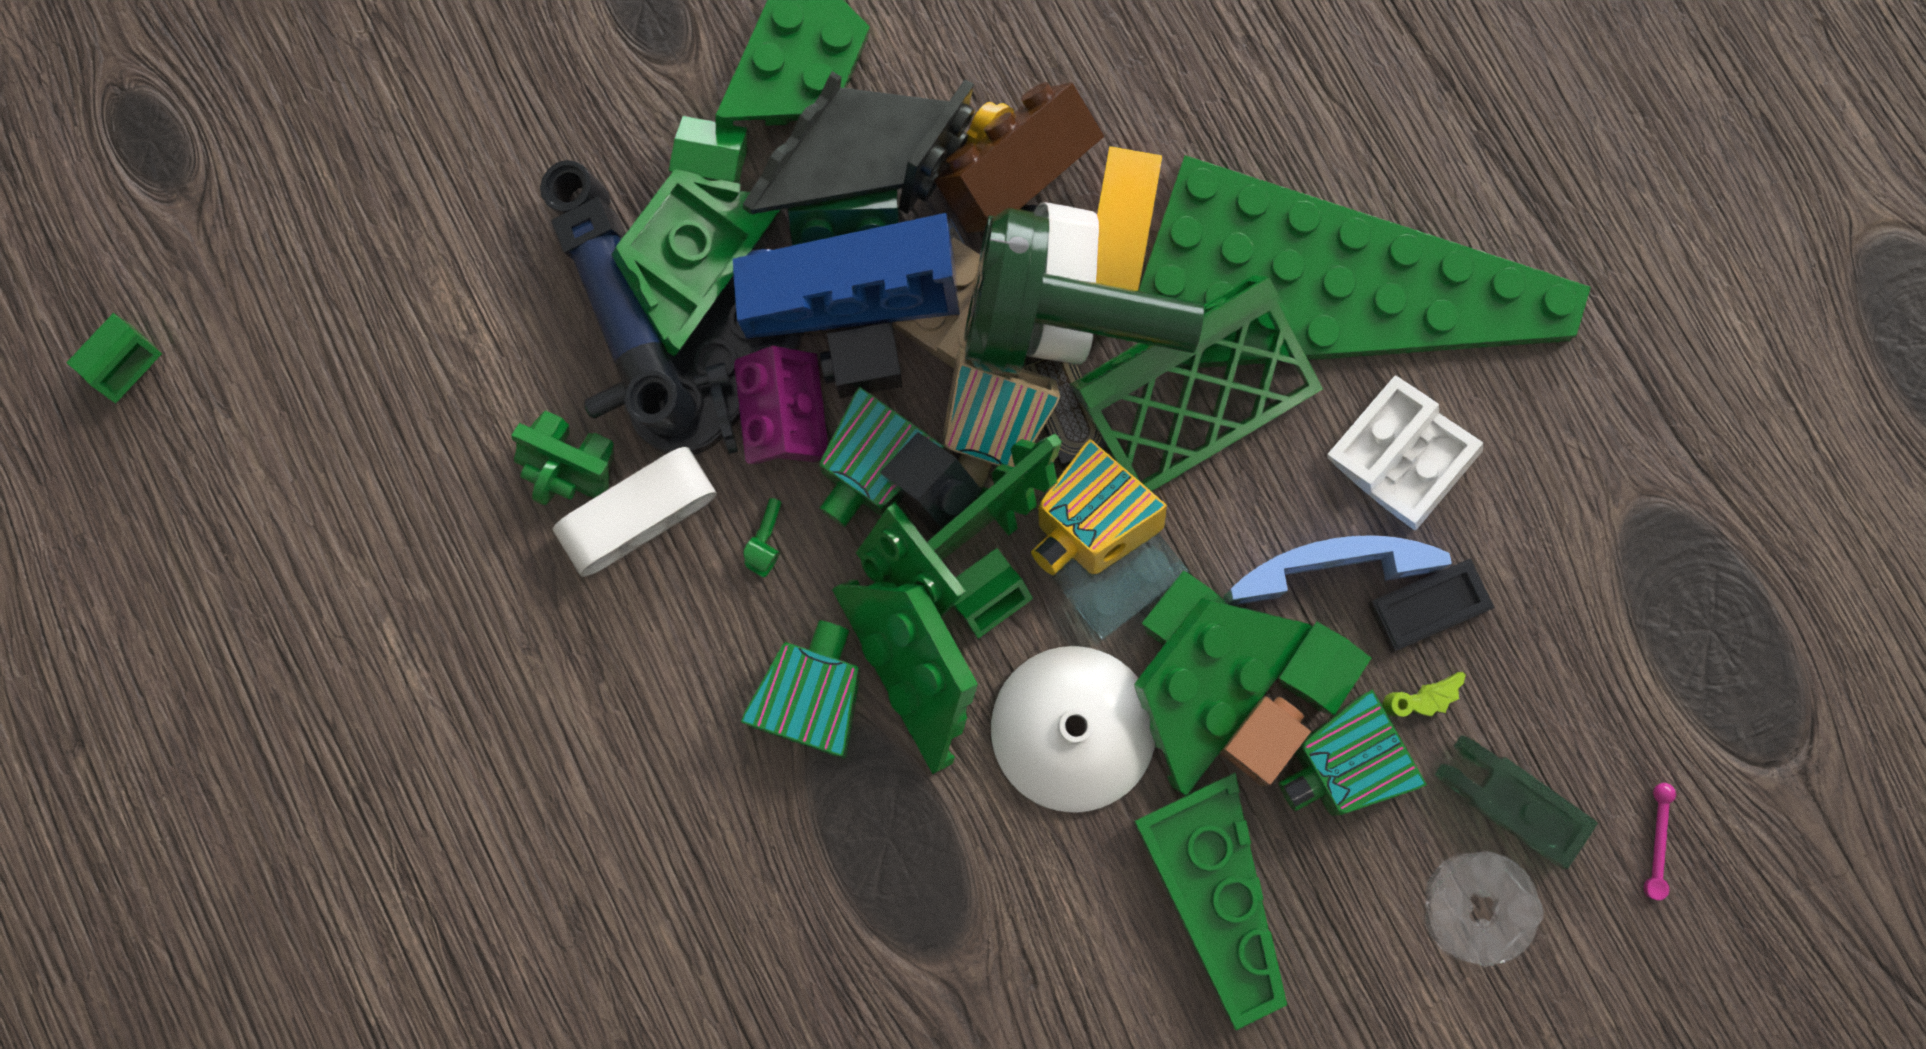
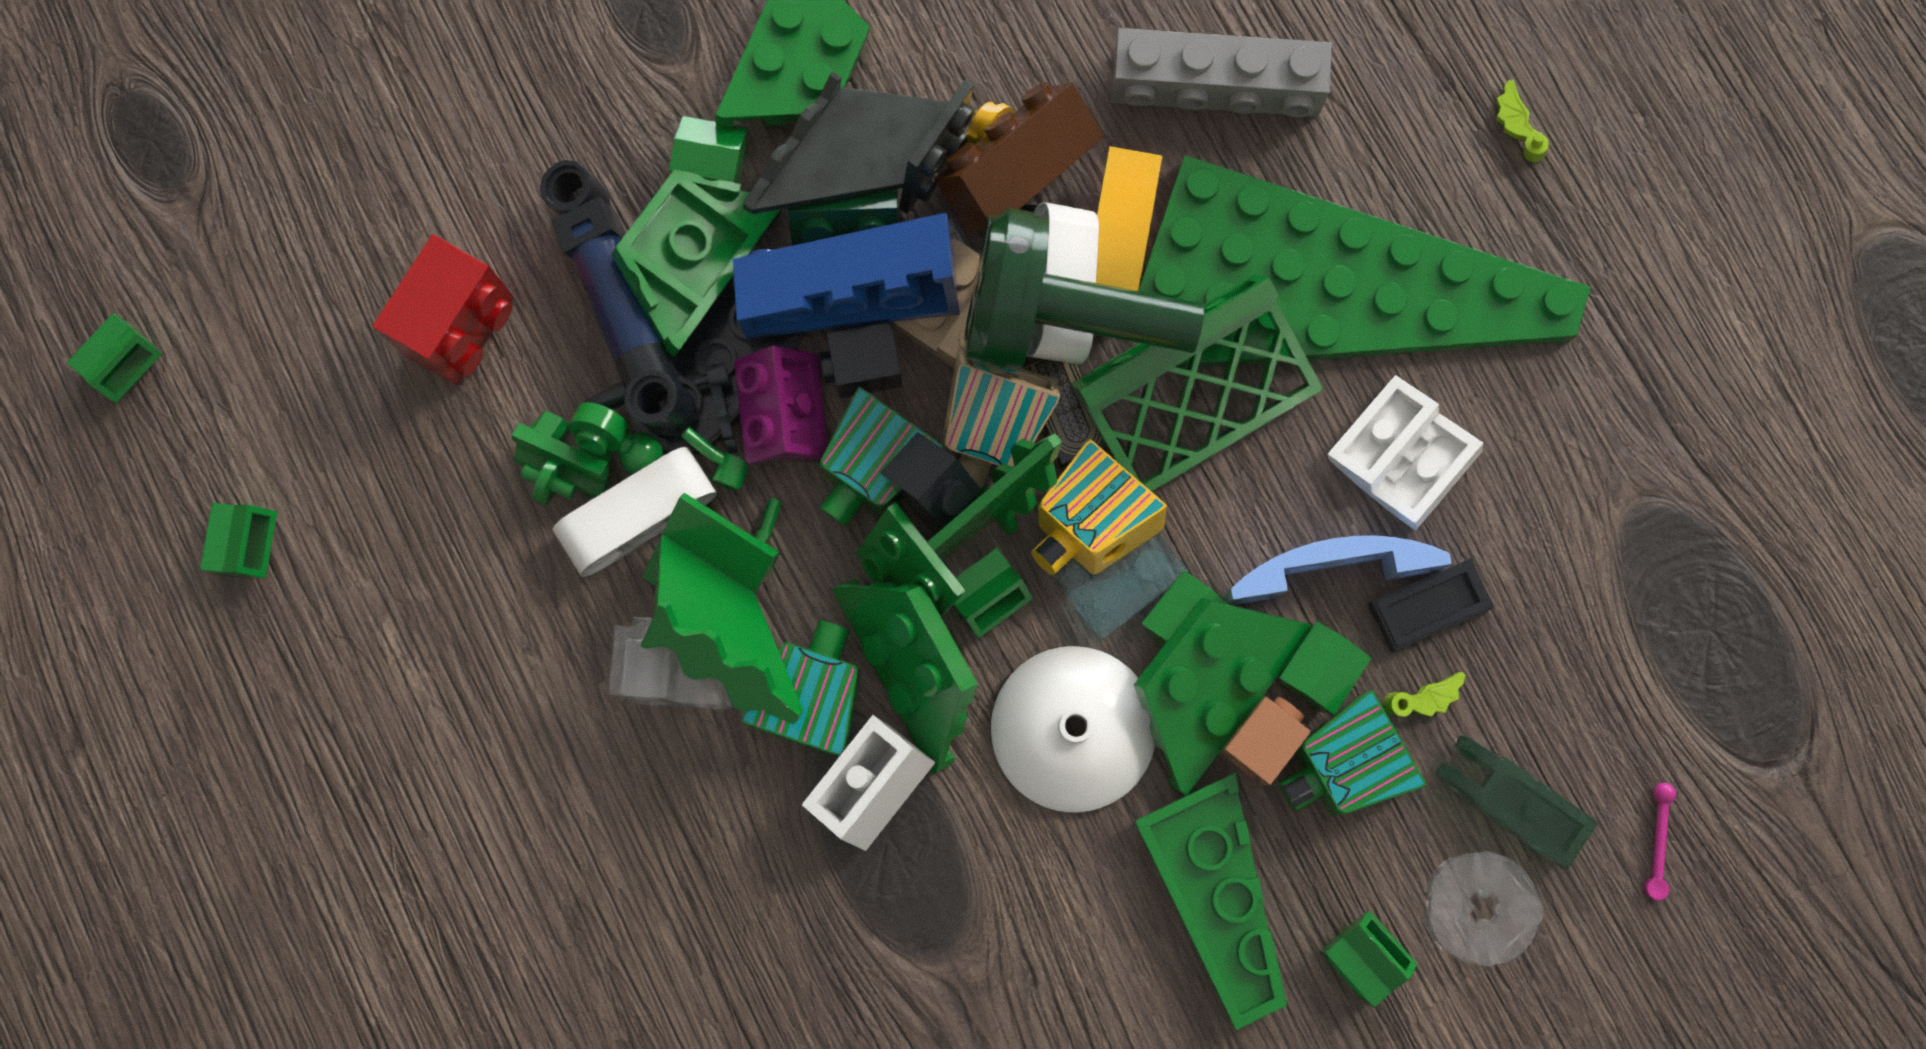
none -> green piece [200,503,277,579]
none -> red brick [372,234,514,386]
none -> green plate [569,402,663,474]
none -> clear brick [609,617,737,711]
none -> green piece [640,493,804,725]
none -> green hand [681,427,748,491]
none -> white brick [802,715,935,851]
none -> light grey brick [1111,28,1332,117]
none -> green piece [1319,910,1417,1008]
none -> lime piece [1496,79,1549,163]

